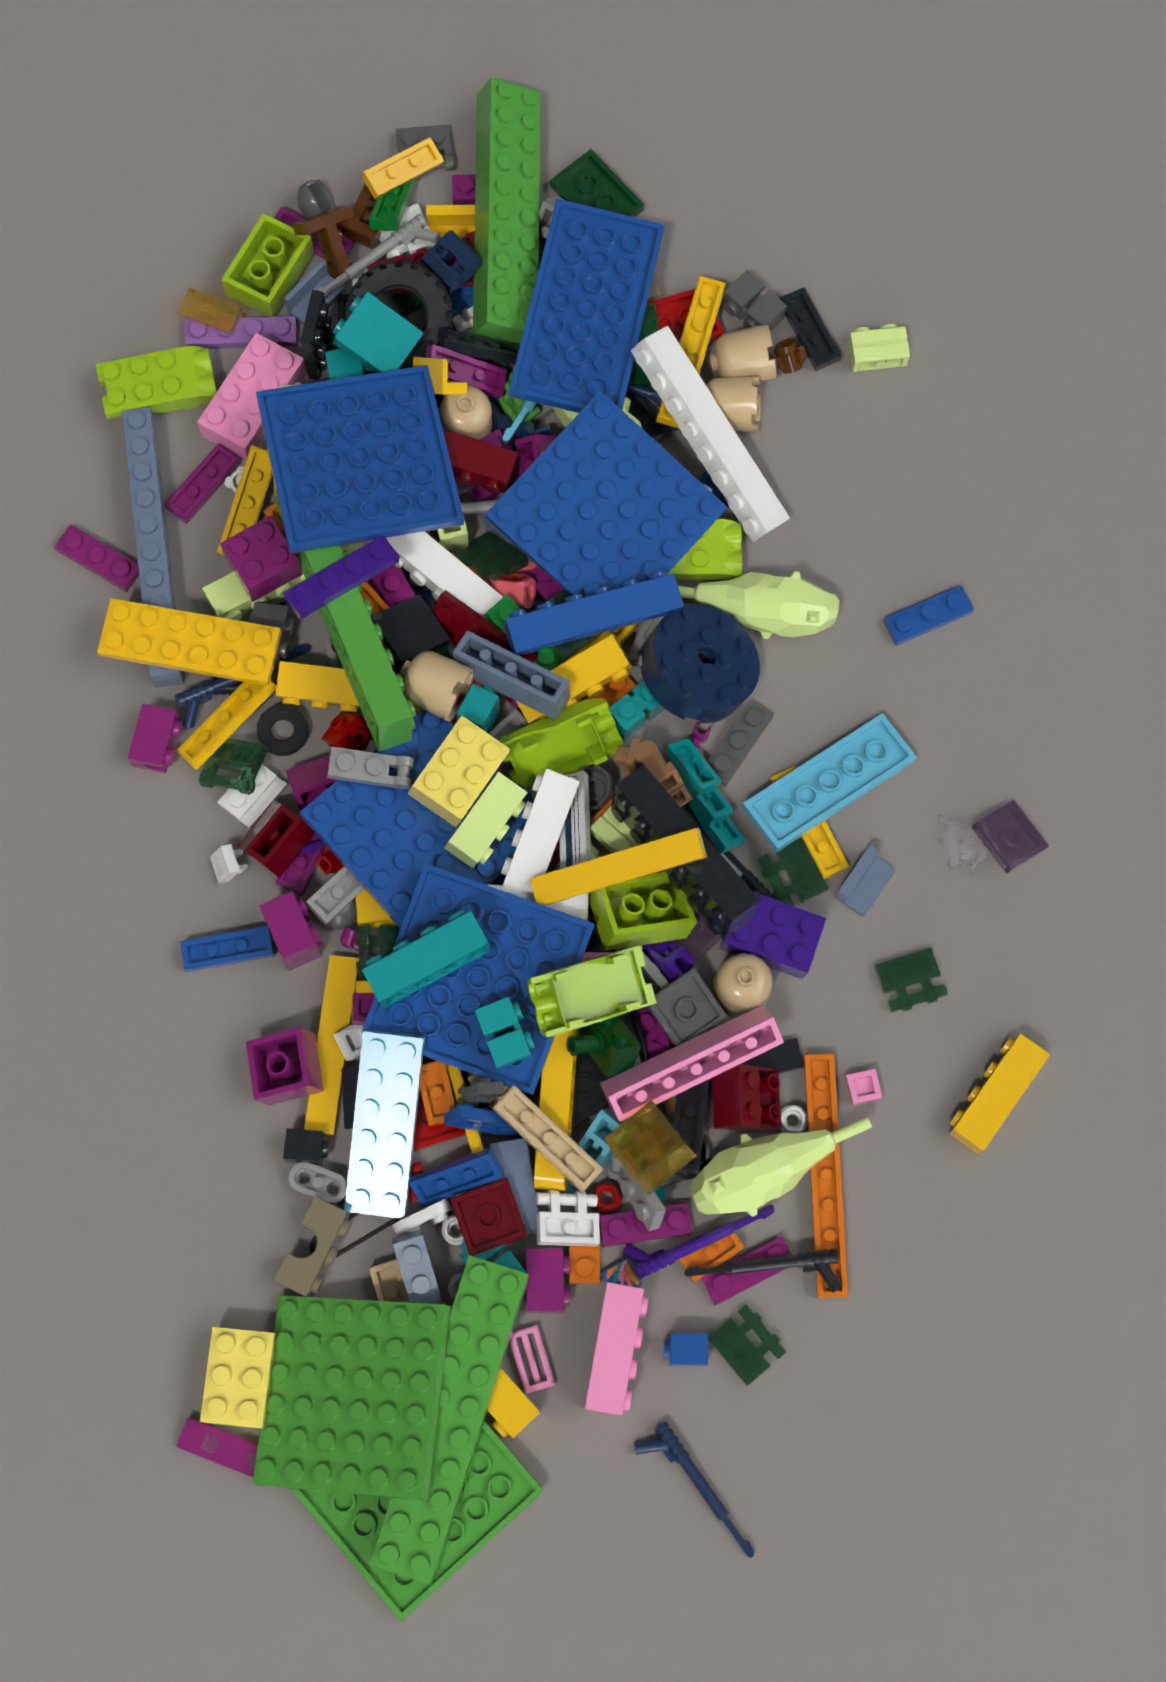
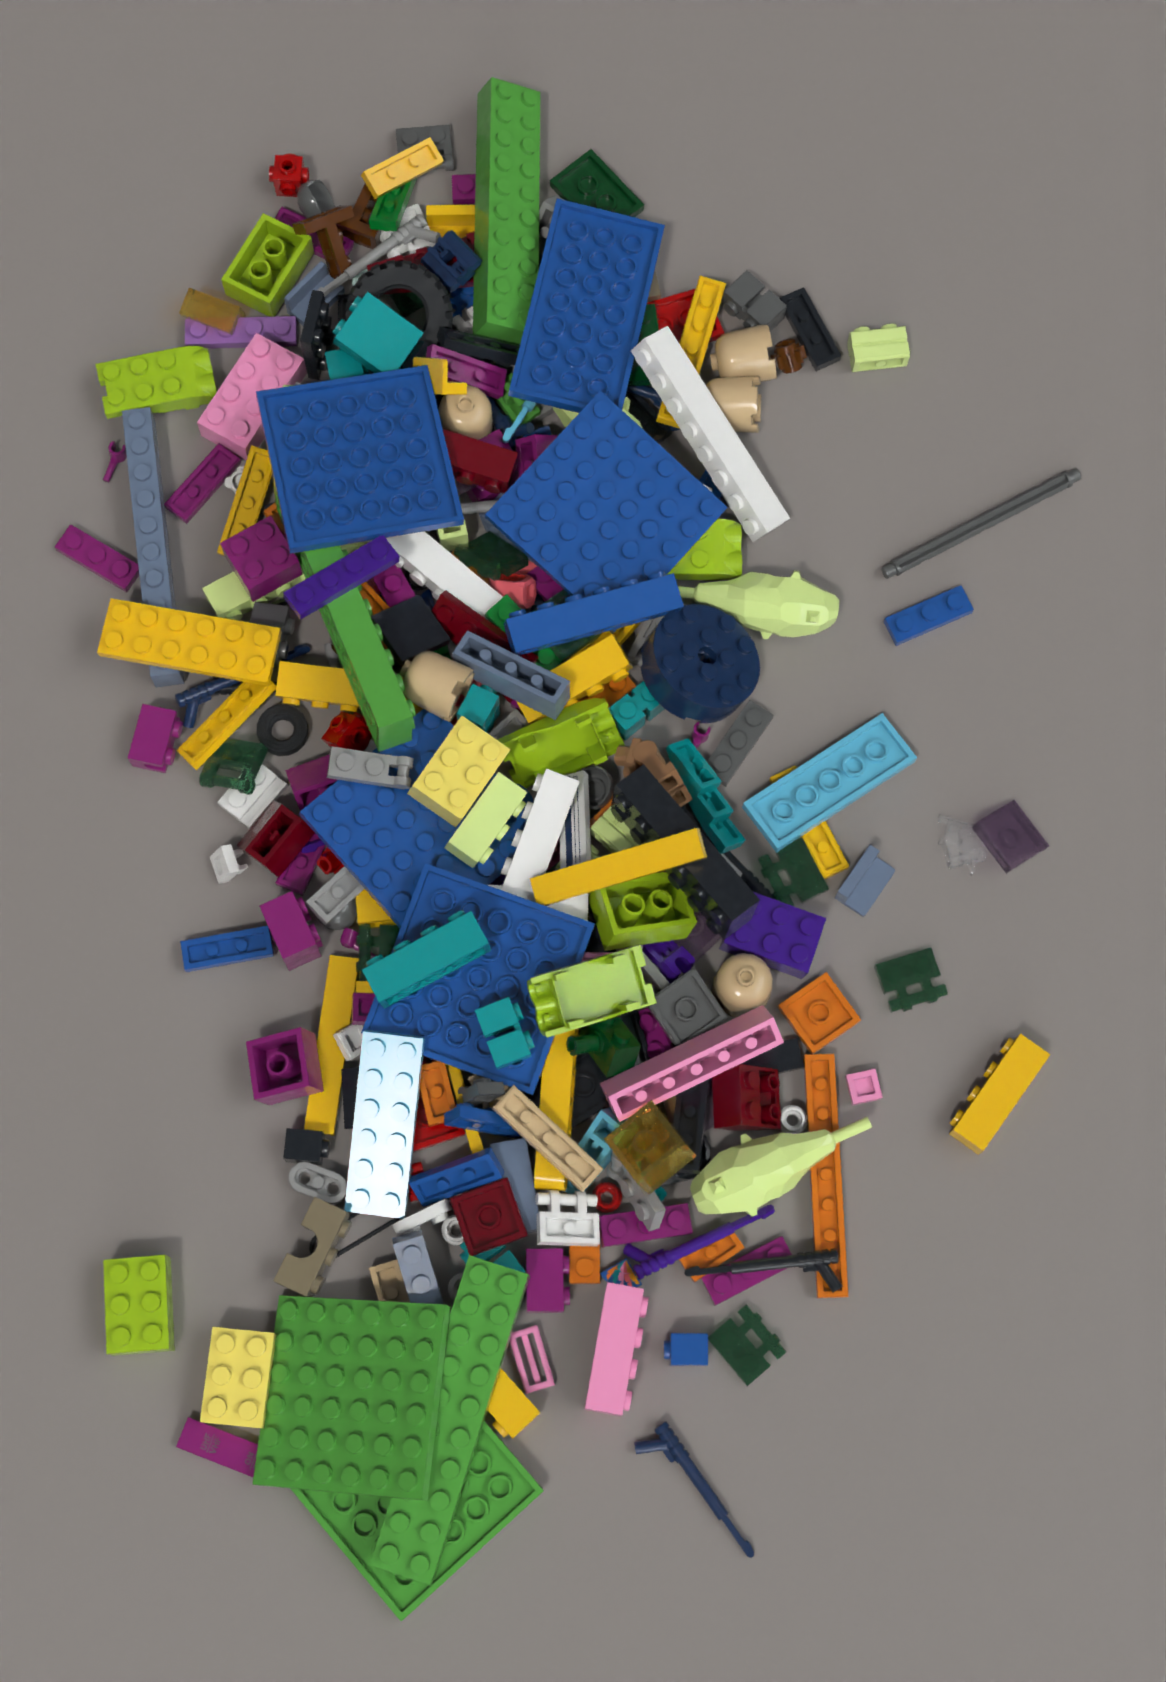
none -> magenta hand [103,441,127,483]
none -> lime brick [103,1255,175,1356]
none -> red brick [269,153,309,197]
none -> orange plate [777,972,861,1054]
none -> dark grey piece [881,468,1081,579]

